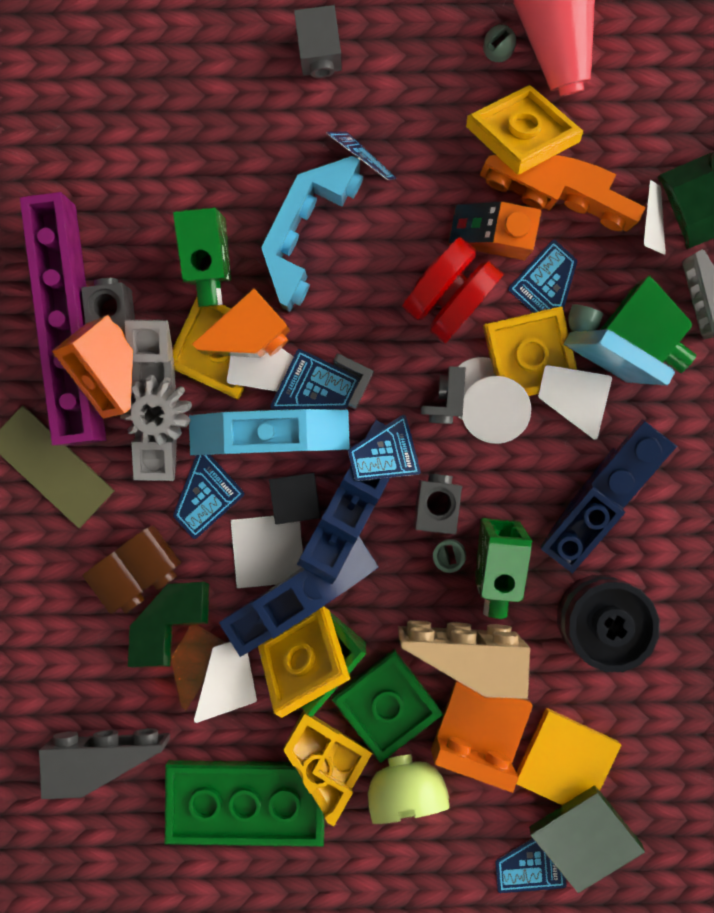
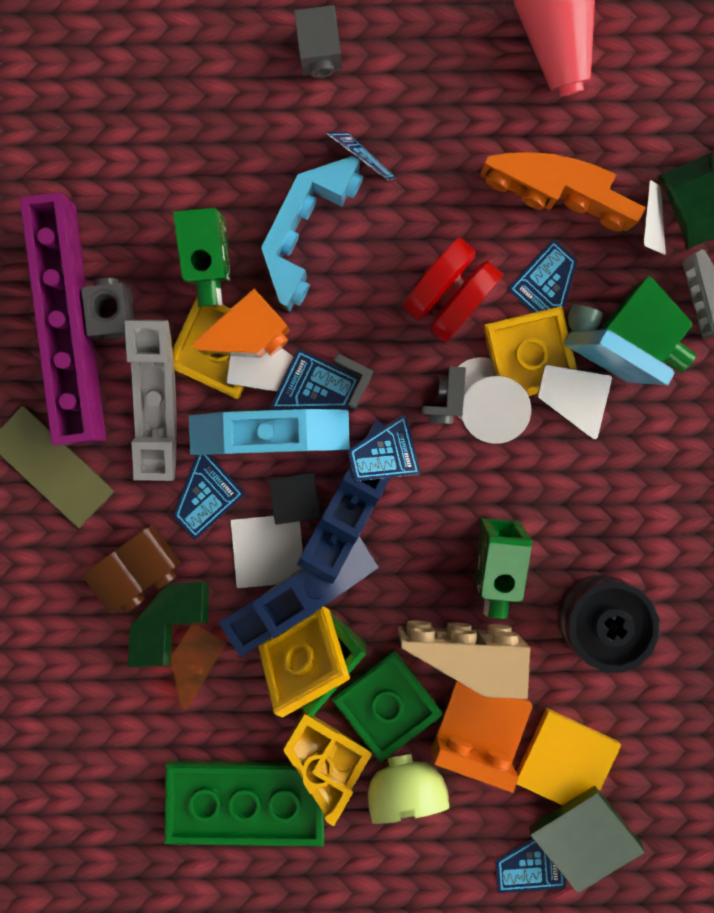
dark grey slope [39,728,170,799] -> none
slope [52,315,133,419] -> none
light grey gear [120,375,192,446] -> none
white sticker [194,642,257,723] -> none
dark grey brick [413,473,462,534] -> none
sand green hinge [433,539,466,573] -> none
slope [448,202,542,261] -> none
yellow tile [466,85,583,175] -> none
sand green hinge [483,24,516,62] -> none
dark blue slope [540,419,677,574] -> none

